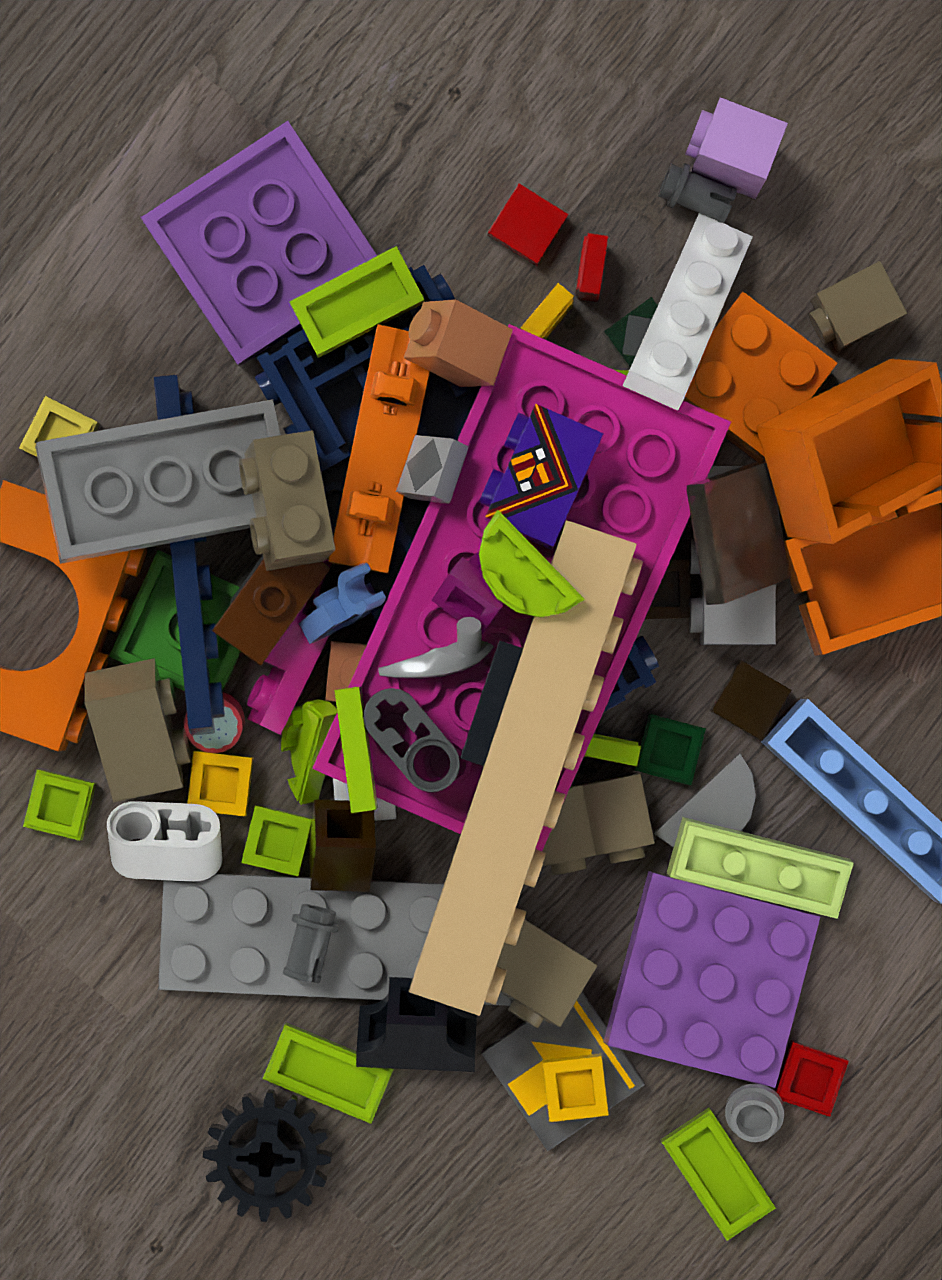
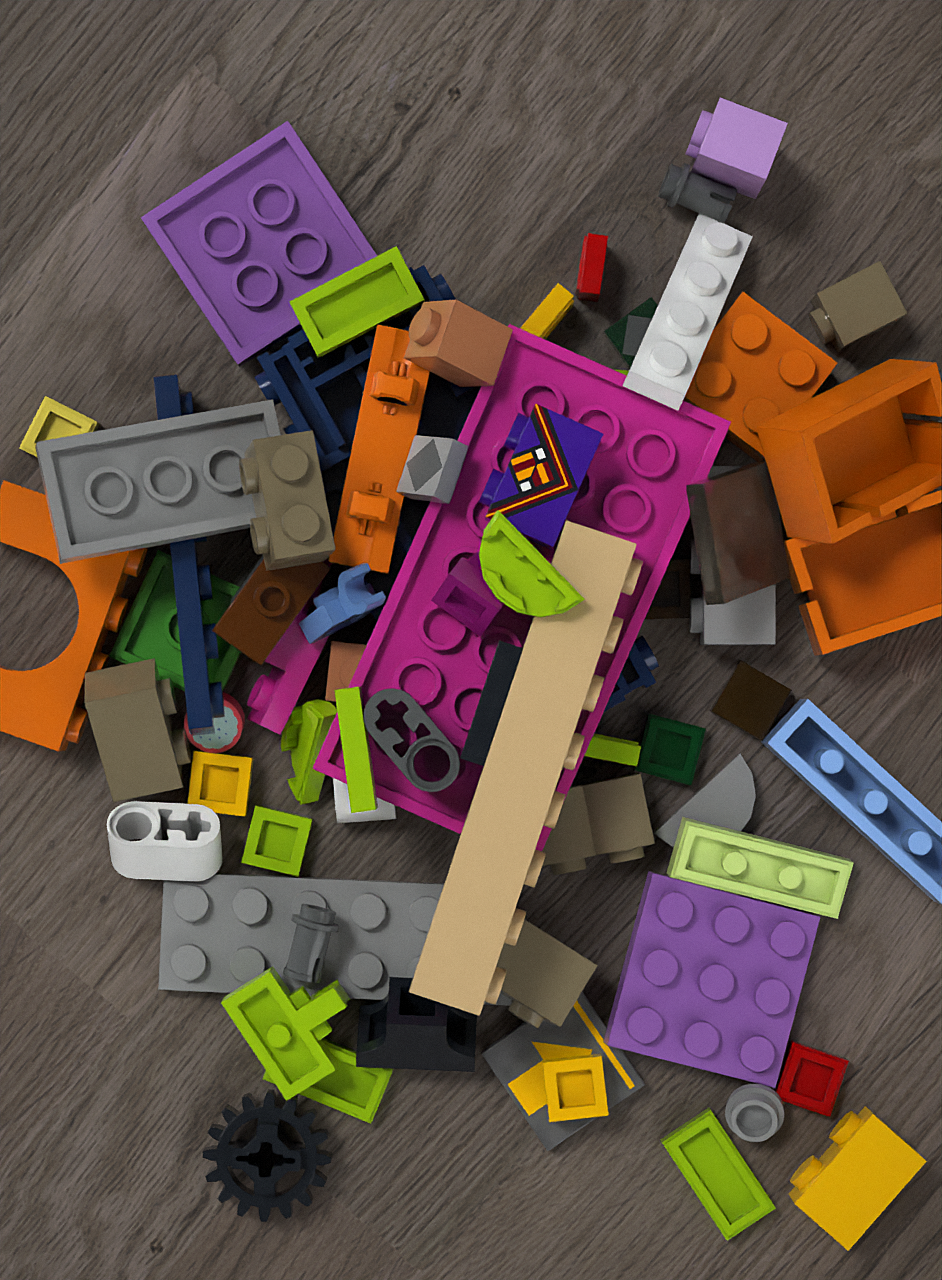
lime tile [23,769,96,841] -> none
dark brown brick [309,800,376,892] -> none
light grey bar [378,617,494,679] -> none
red tile [488,183,568,266] -> none
none -> lime hinge [221,966,350,1101]
none -> yellow brick [789,1106,927,1251]

